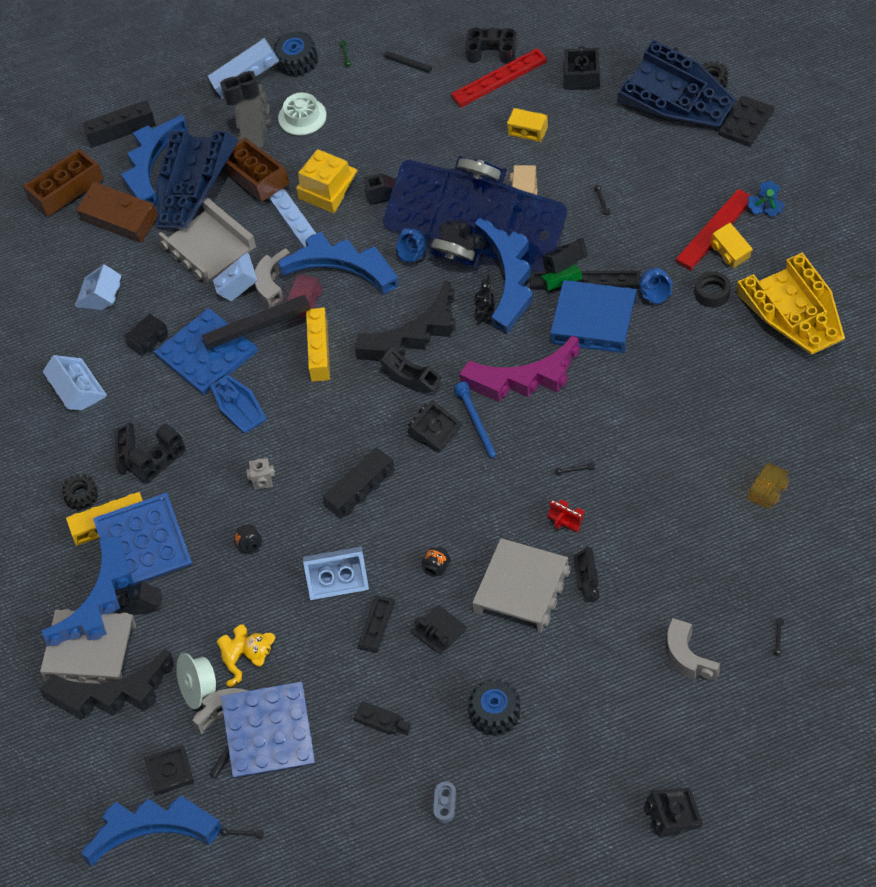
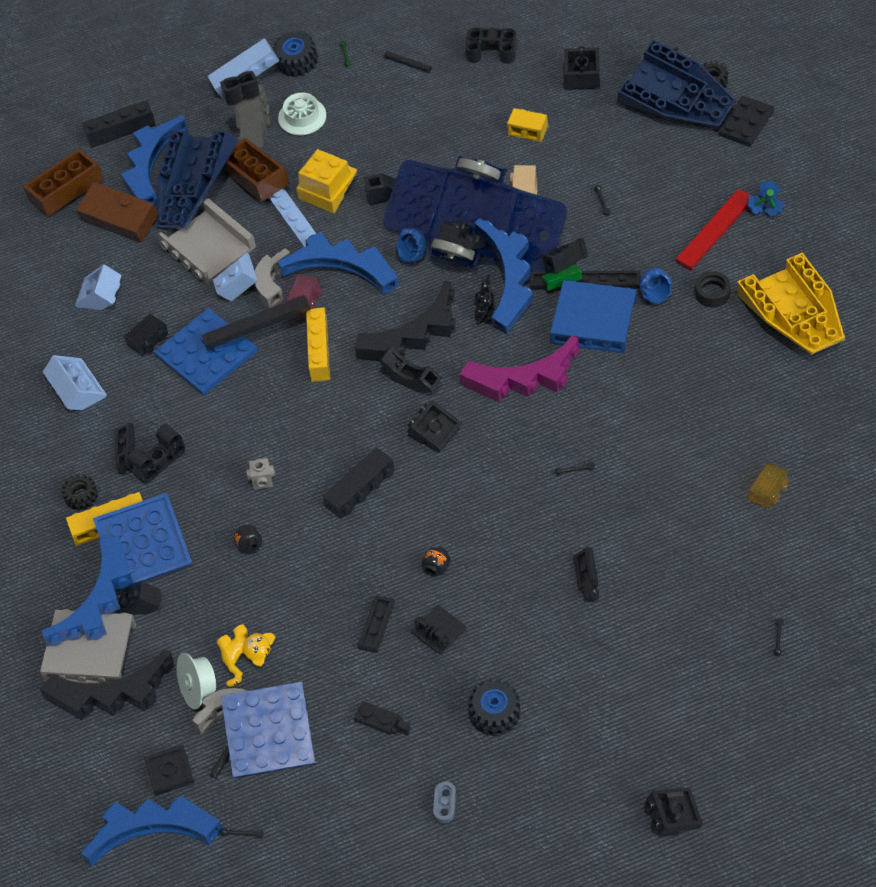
blue piece [210,375,267,434] -> none
light blue slope [303,547,369,600] -> none
red tile [451,48,547,108] -> none
blue piece [454,382,496,458] -> none
light grey panel [473,538,571,633] -> none
red hips [547,499,585,532] -> none
light grey arch [667,618,720,681] -> none
yellow brick [710,223,753,269] -> none

